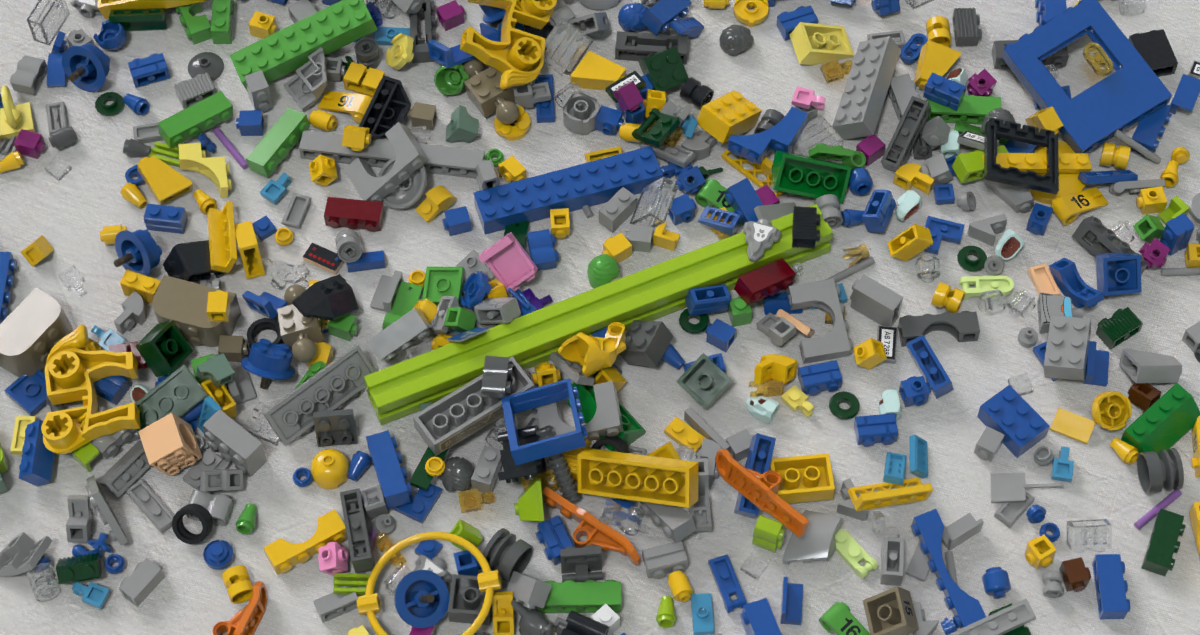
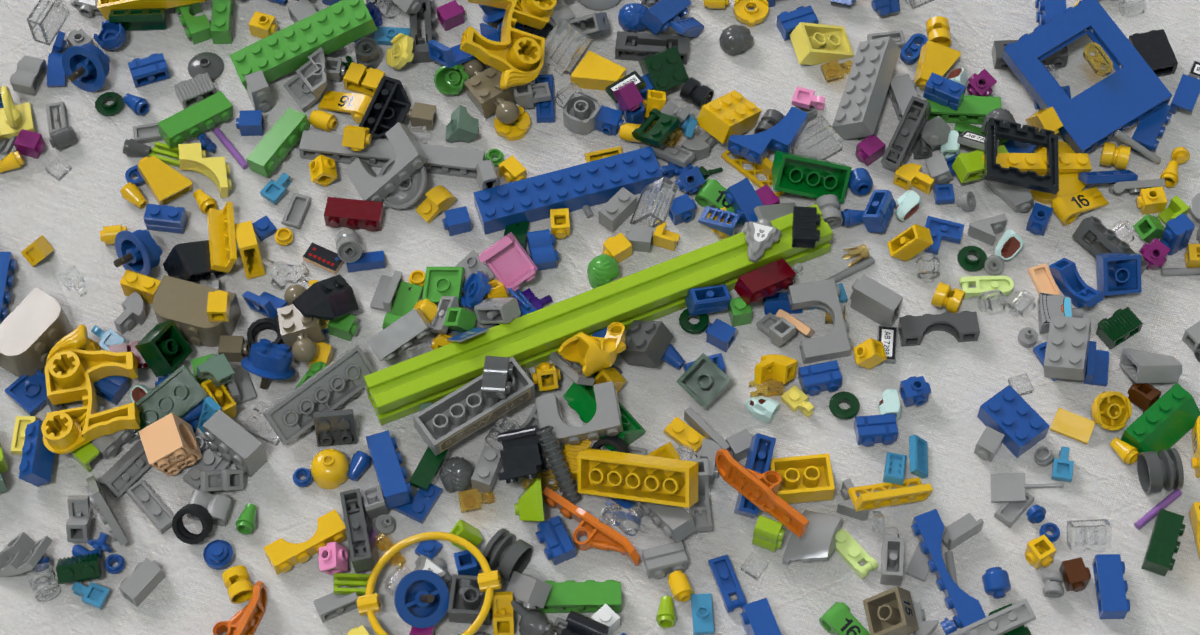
yellow plate [425,457,445,476] -> none
blue window [501,378,588,466] -> none
dark grey plate [560,545,603,582] -> none
blue panel [780,577,803,625] -> none
bright green plate [809,143,866,171] -> none
blue brick [906,335,954,399] -> none
dark grey brick [952,8,982,46] -> none

